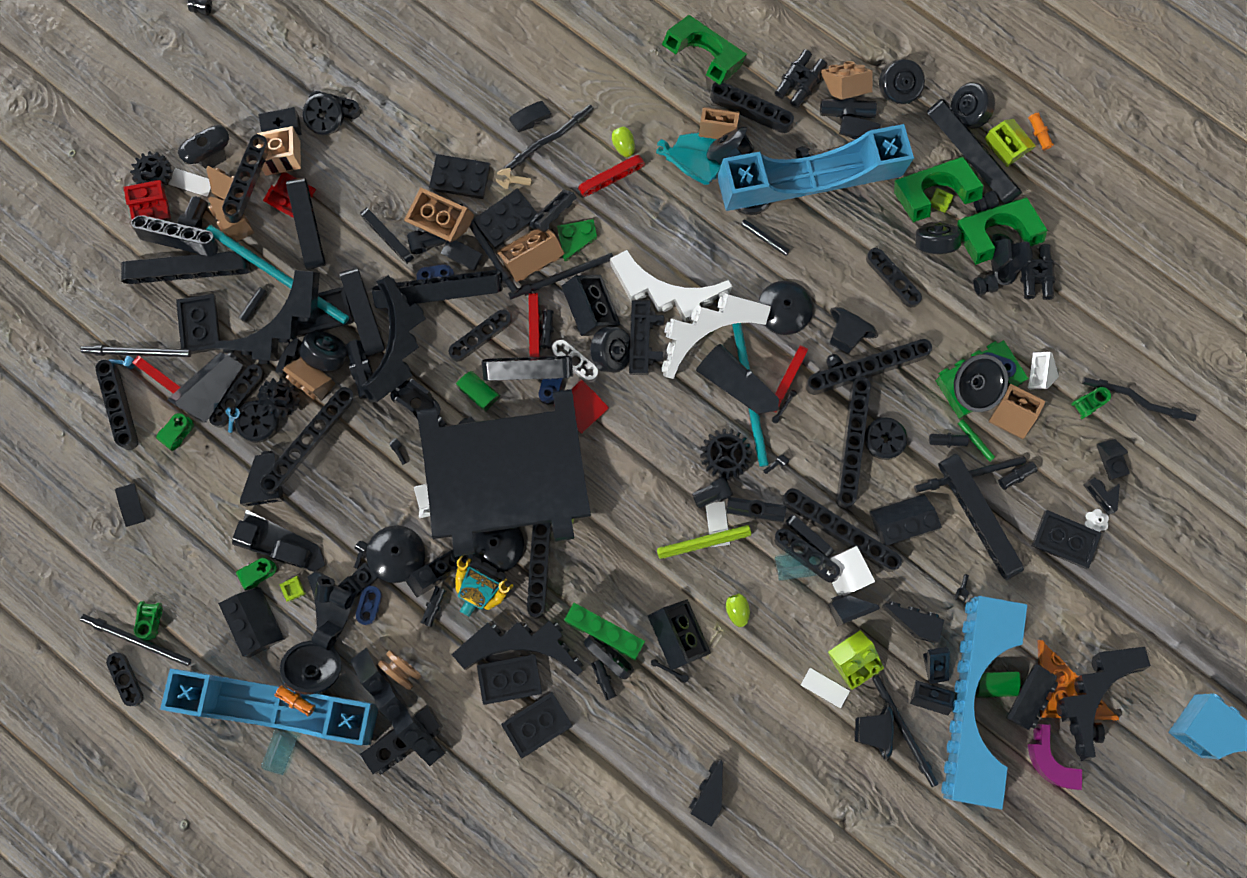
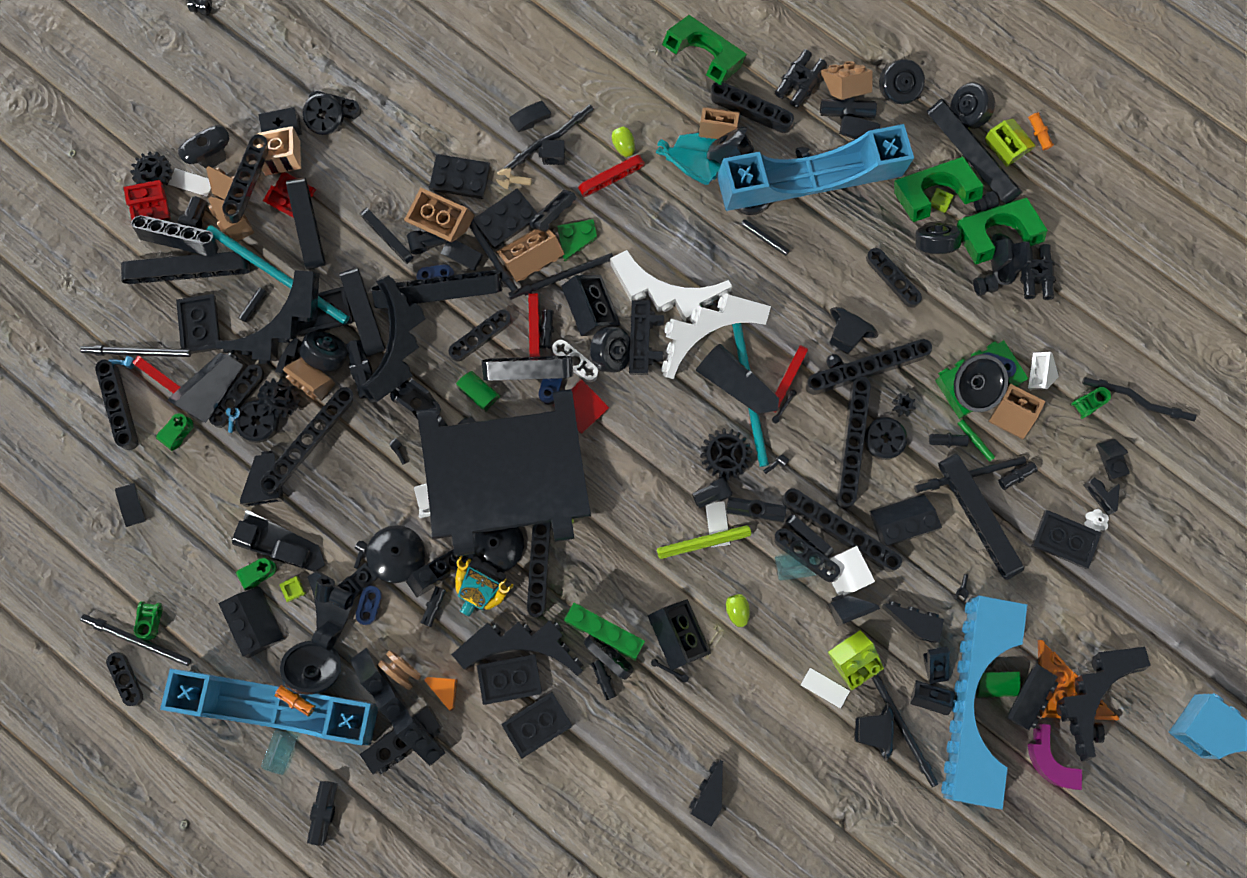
black dish [758,281,814,335] -> none
none -> black piece [307,780,338,846]
none -> orange slope [424,677,457,711]
none -> black brick [539,140,565,165]
none -> black gear [891,393,916,417]

